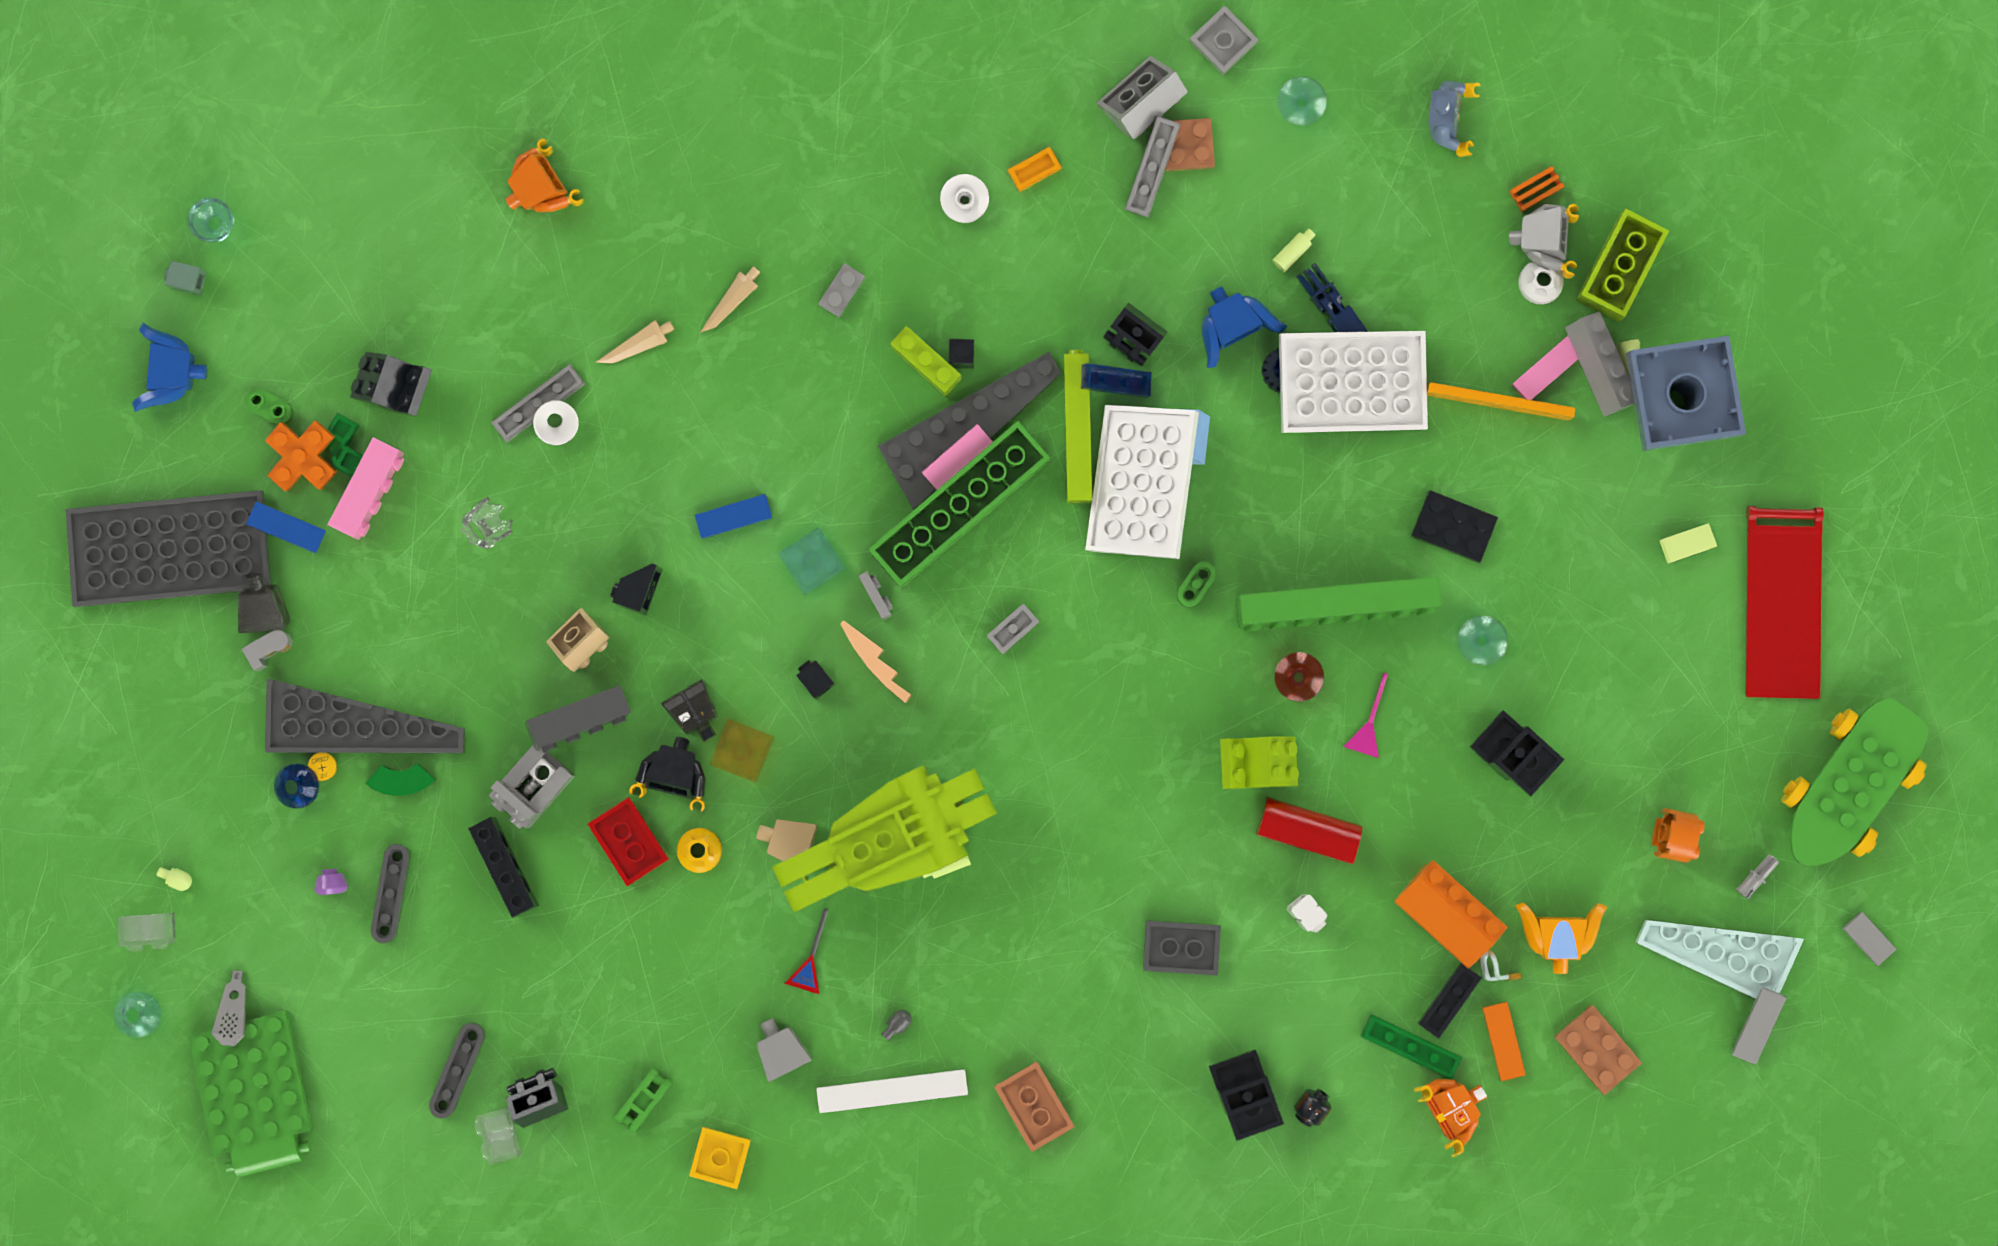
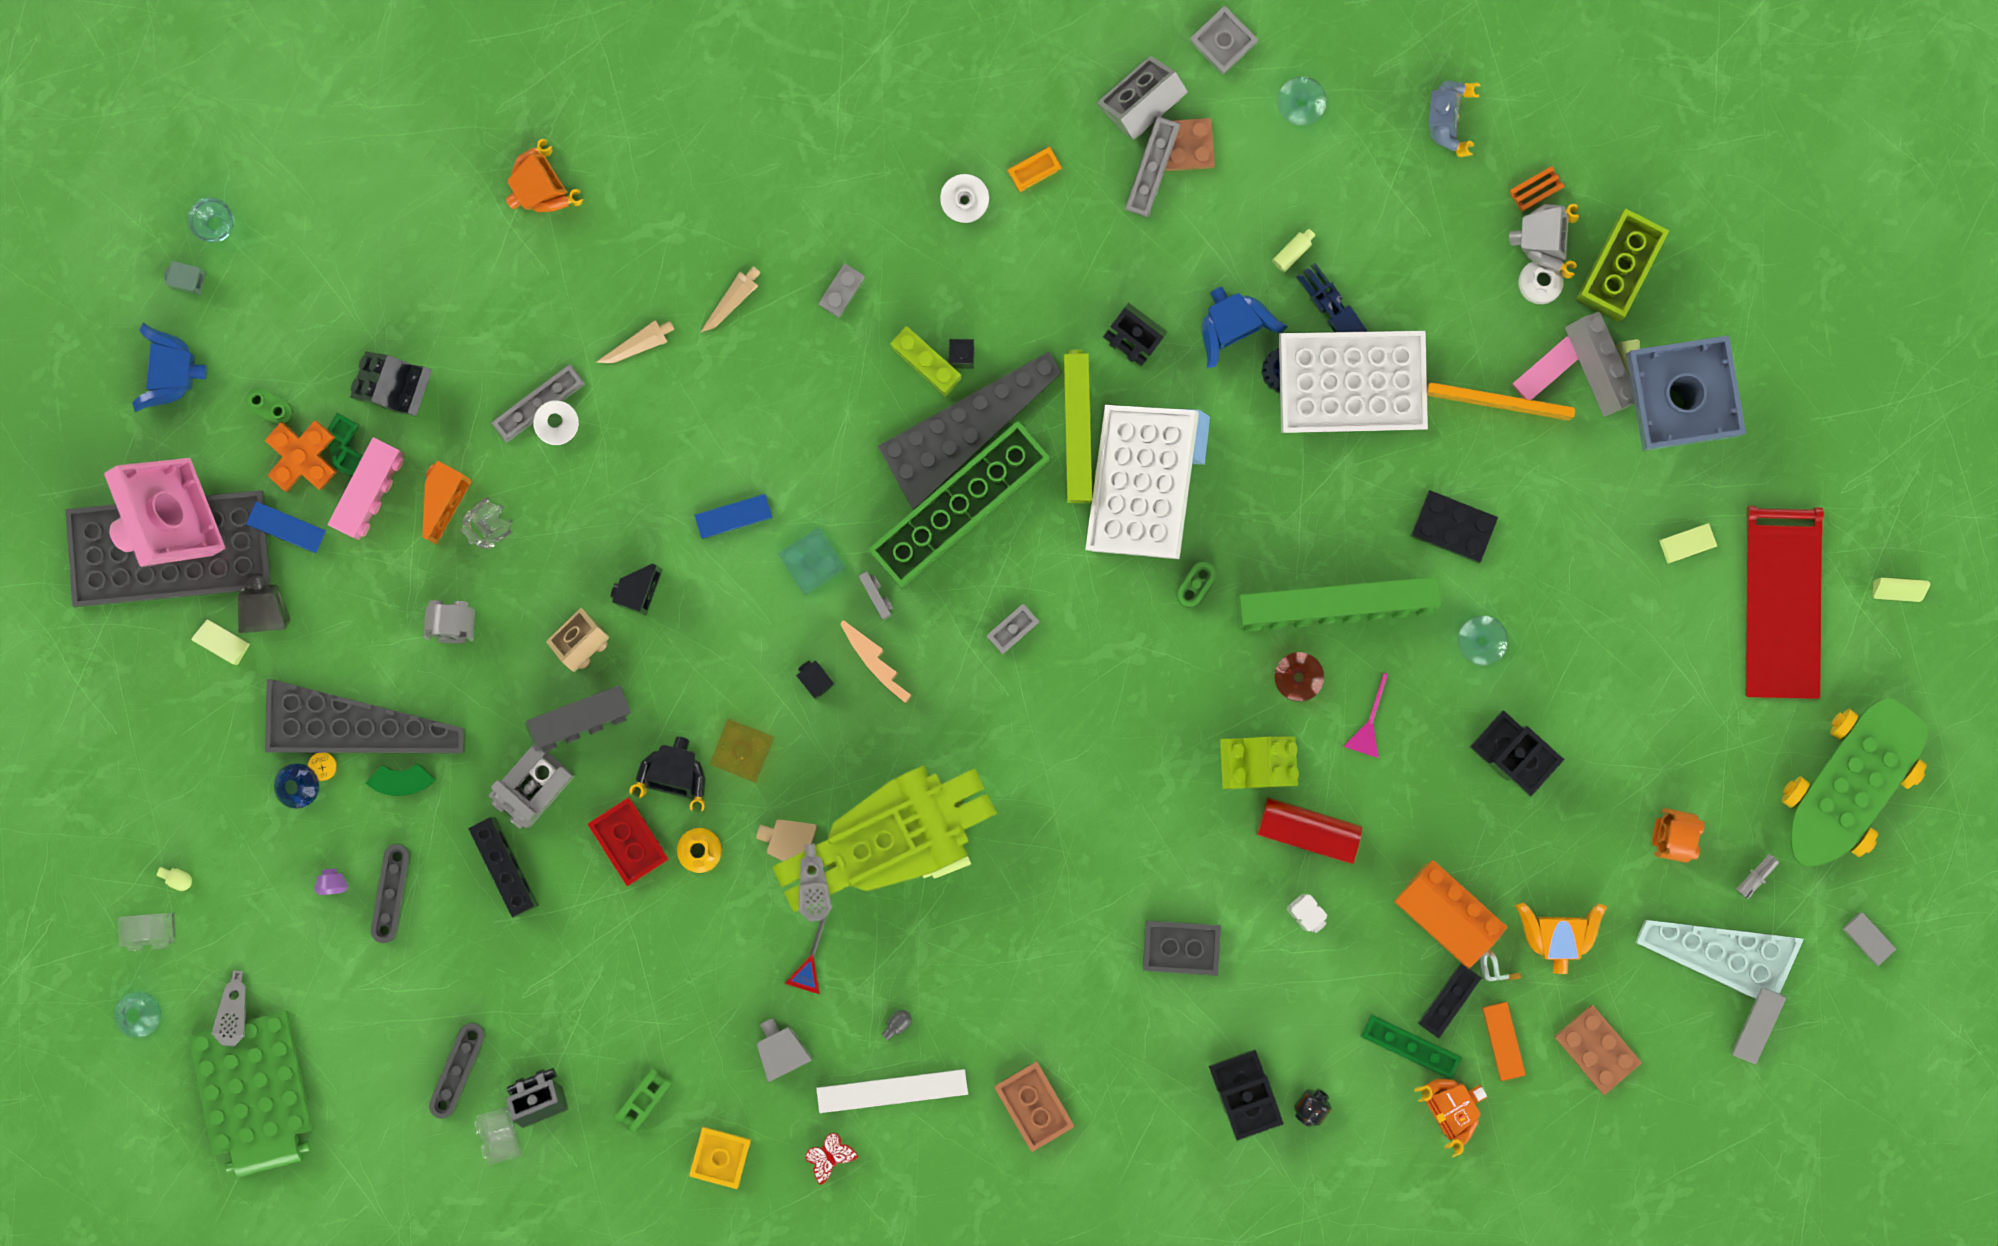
light grey leg [242,630,293,671] -> none
clear smoke torso [661,679,718,742] -> none
bright pink tile [922,424,993,490] -> none
clear blue plate [1081,363,1152,398] -> none
none -> bright pink piece [104,458,226,567]
none -> yellowish green slope [191,619,250,665]
none -> orange slope [422,460,473,545]
none -> light grey brick [423,600,475,644]
none -> light grey piece [799,844,832,921]
none -> animal [805,1132,858,1185]
none -> yellowish green slope [1873,578,1930,602]

